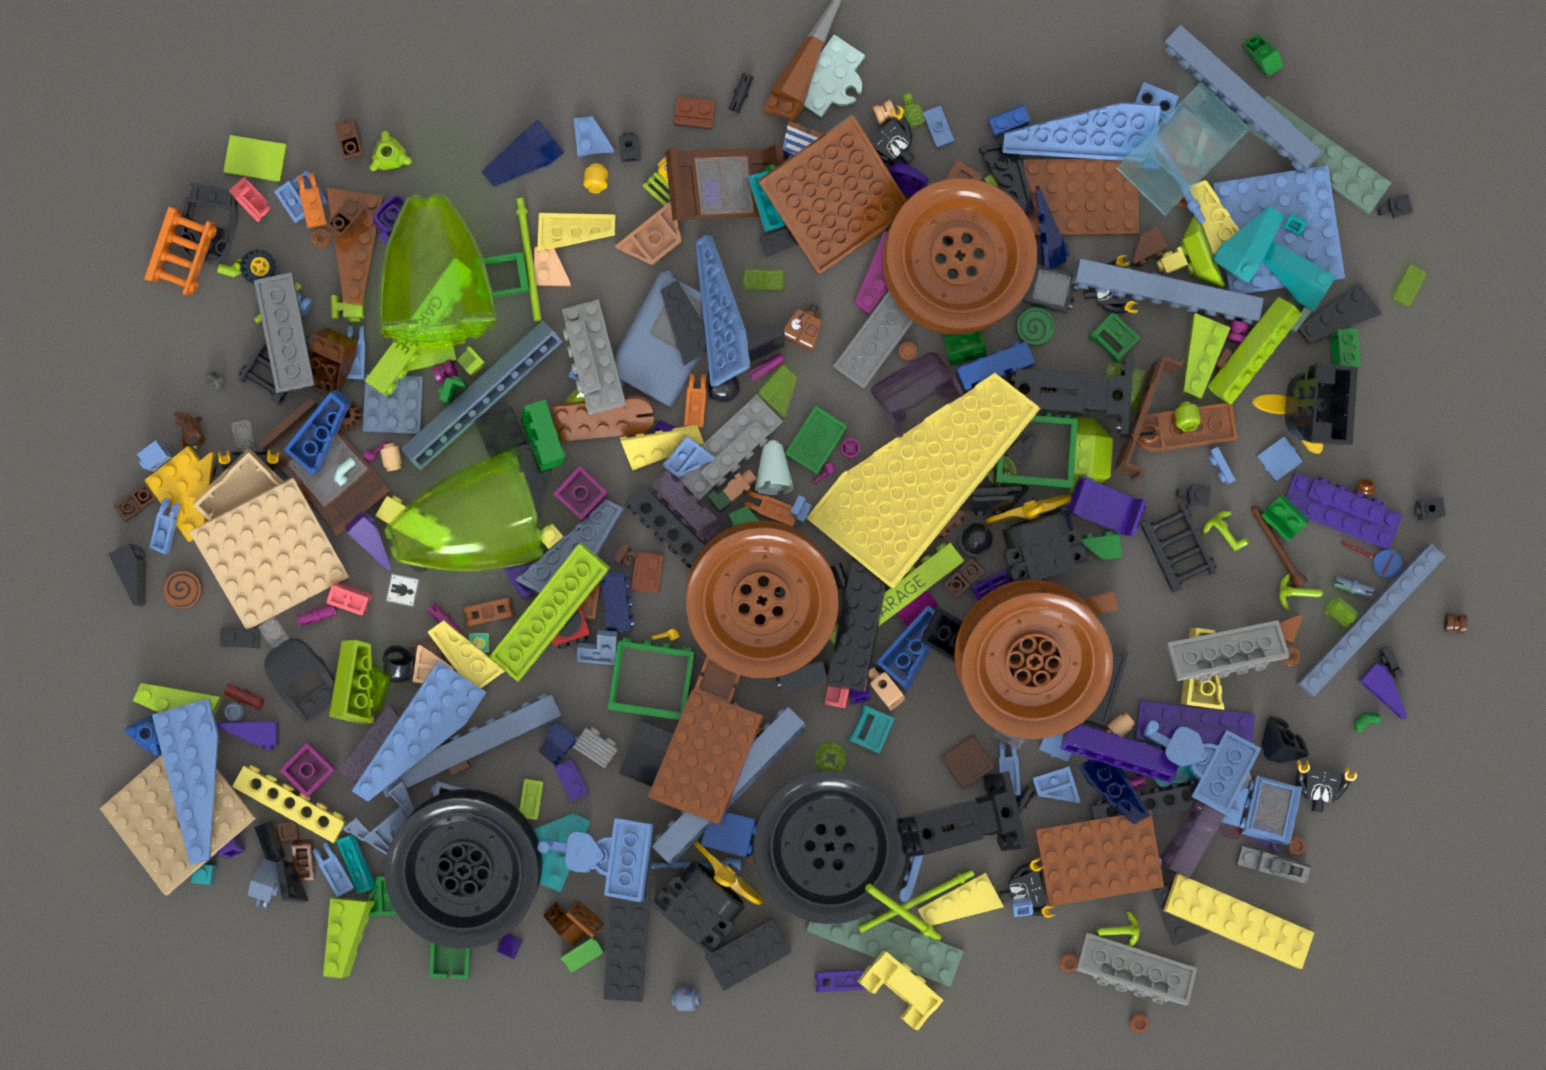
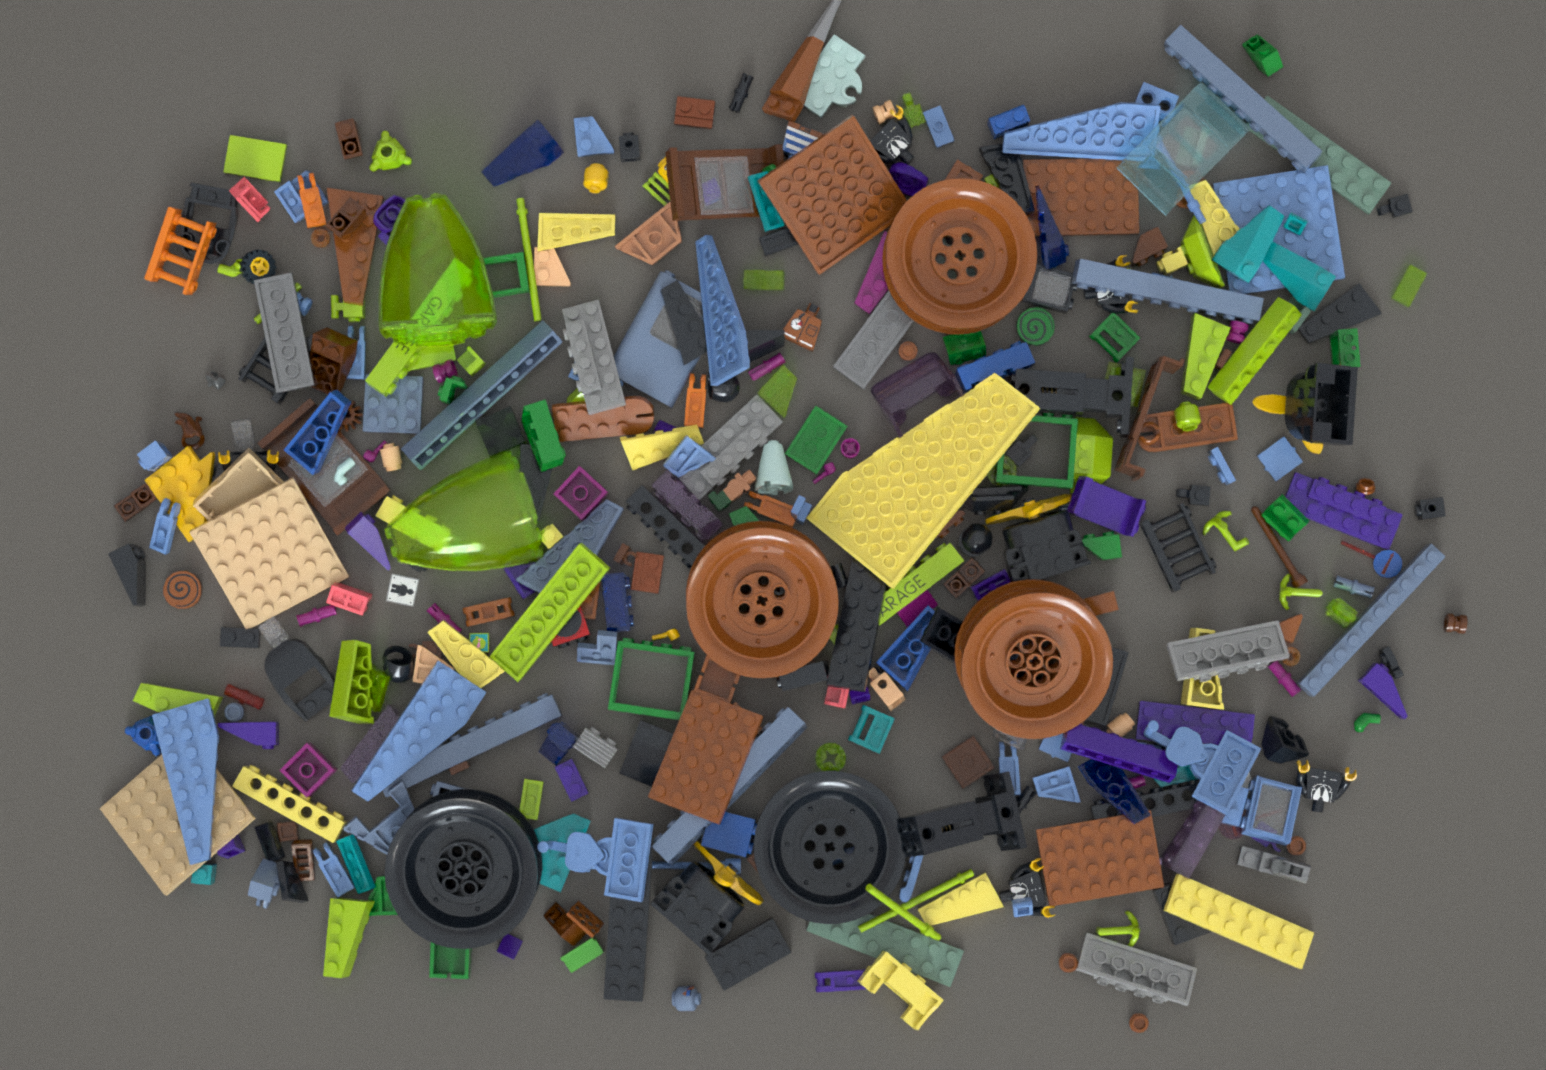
none -> magenta pin [1268,661,1301,697]

